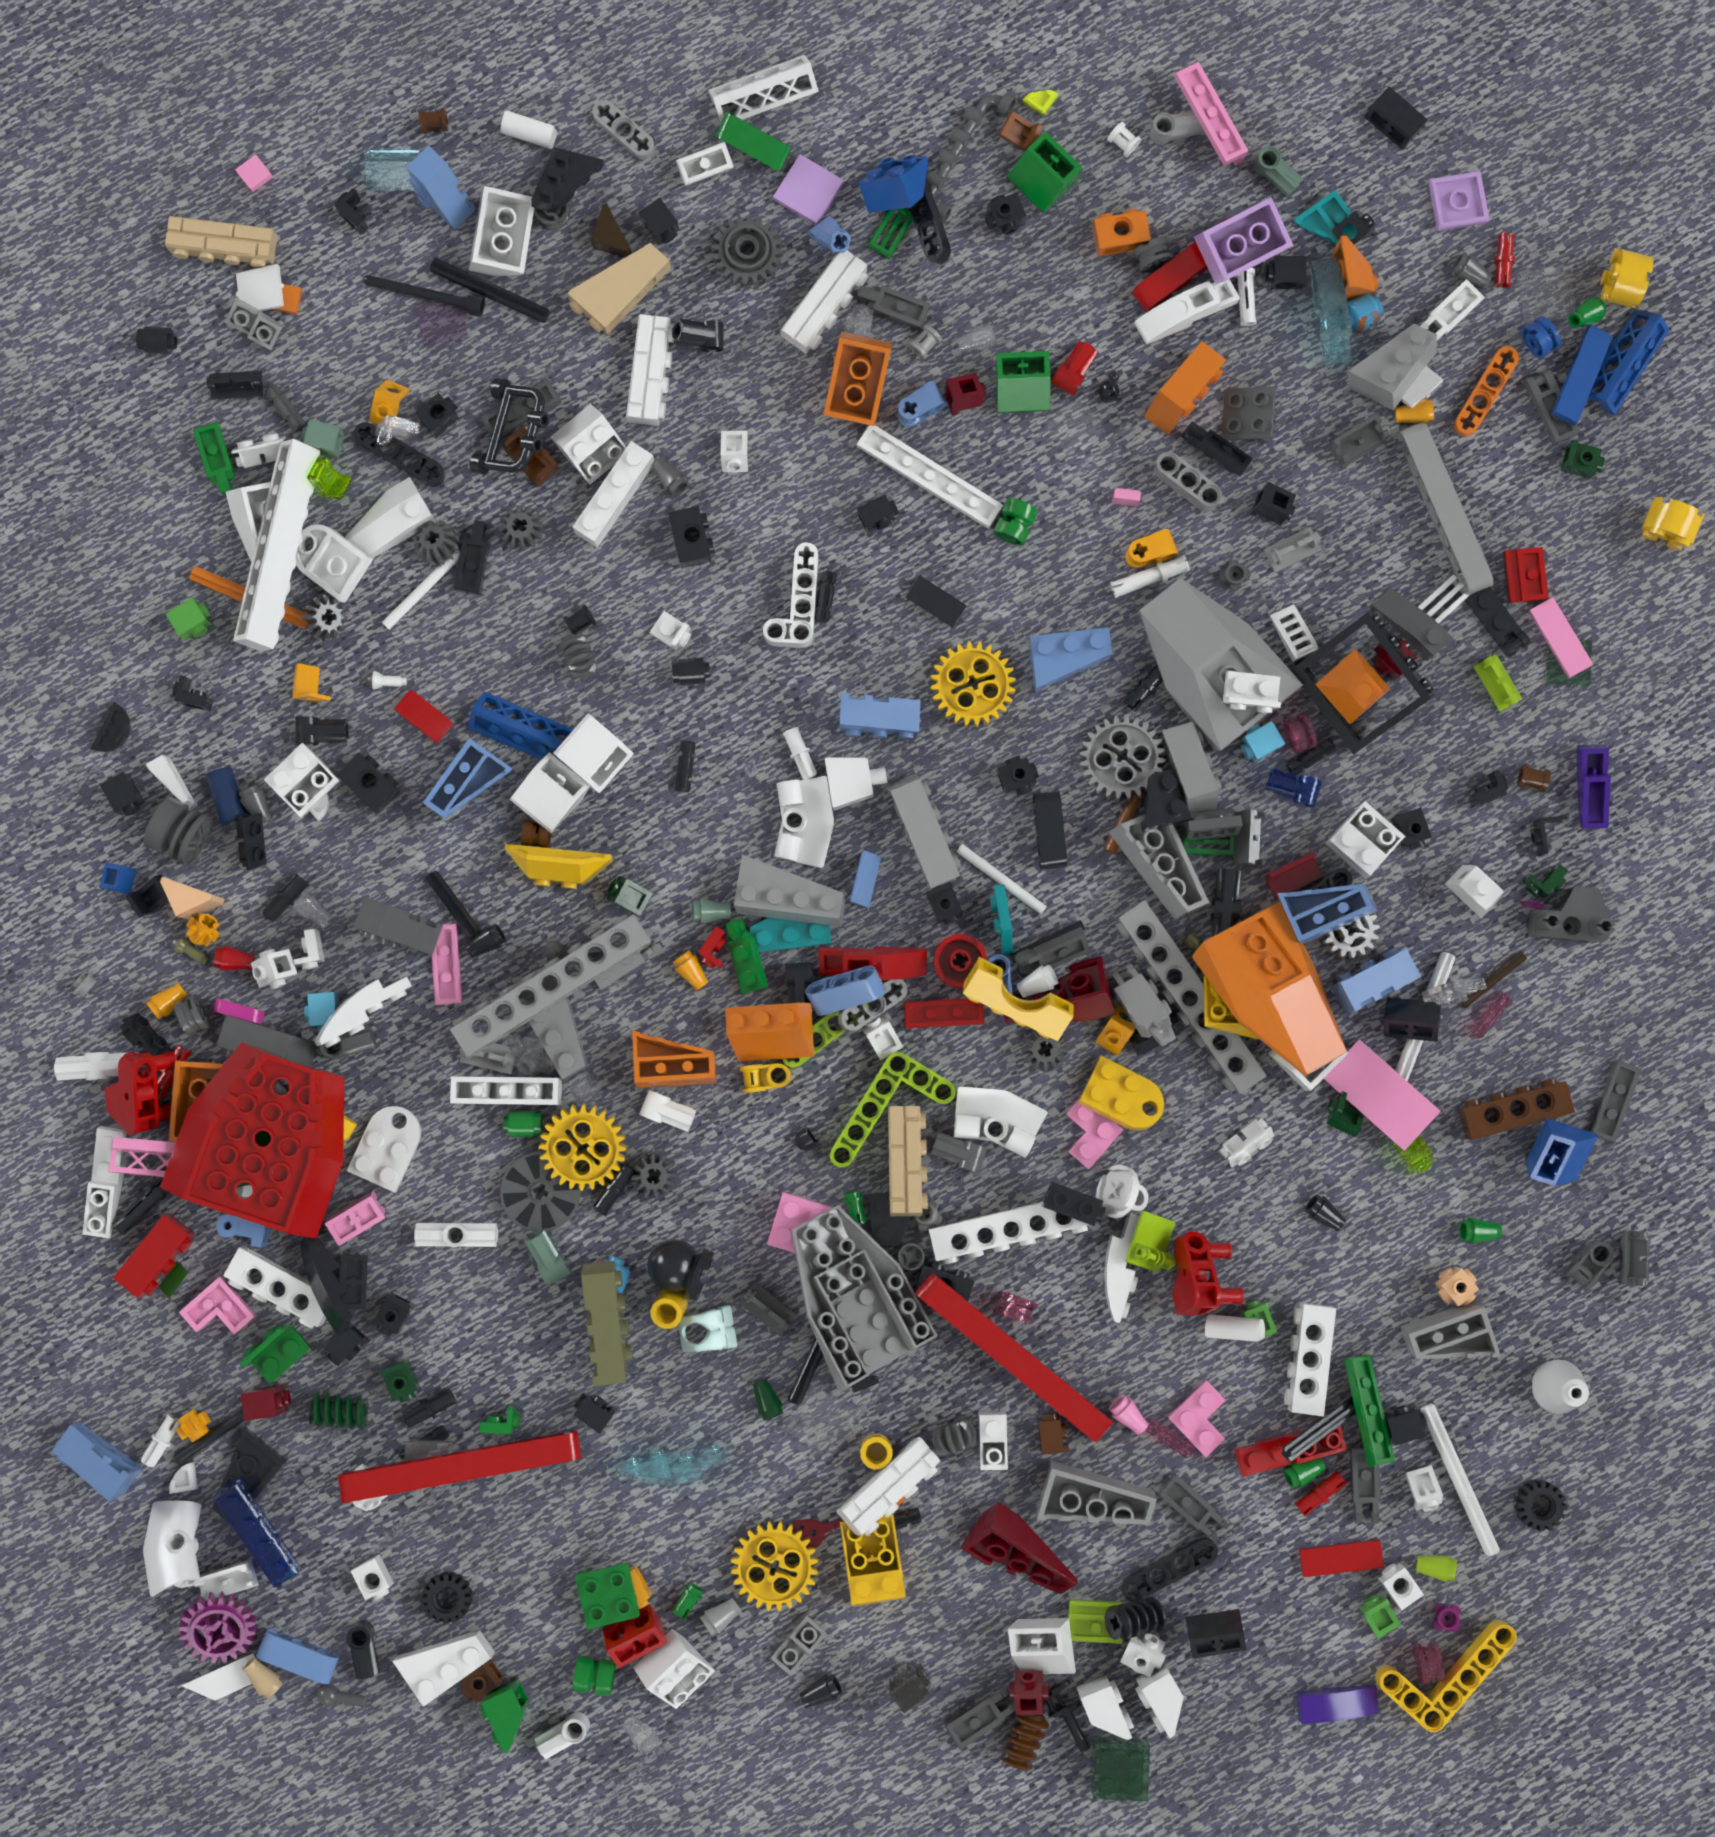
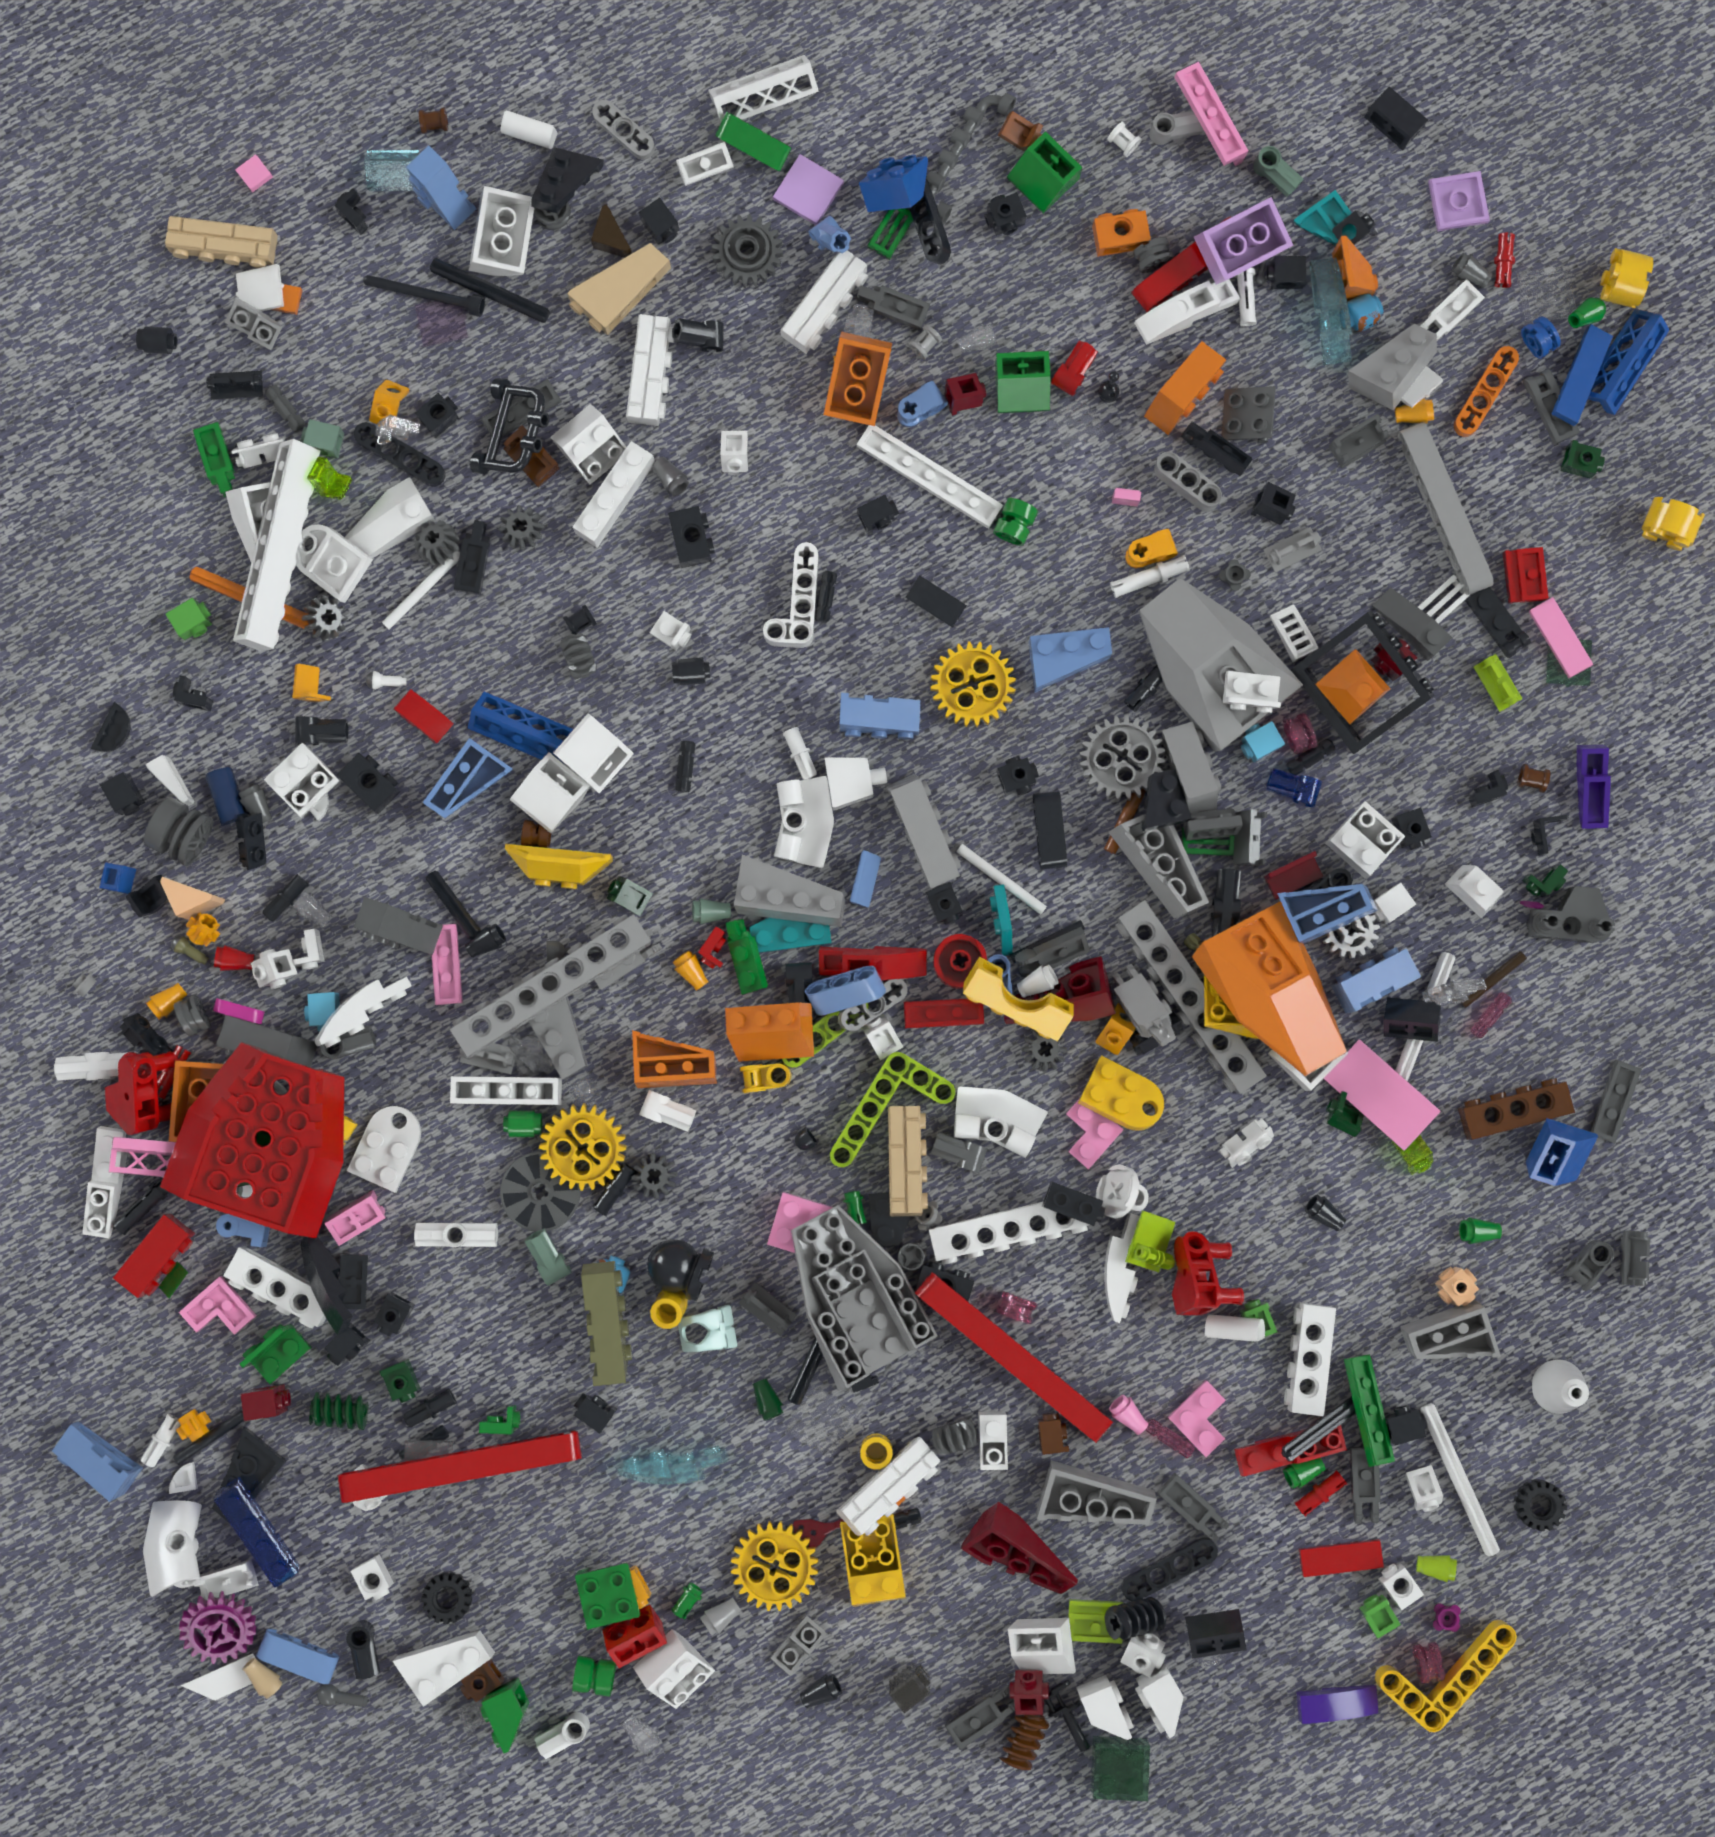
neon yellow tile [1022,90,1058,117] -> none
none -> white brick [1372,883,1416,924]

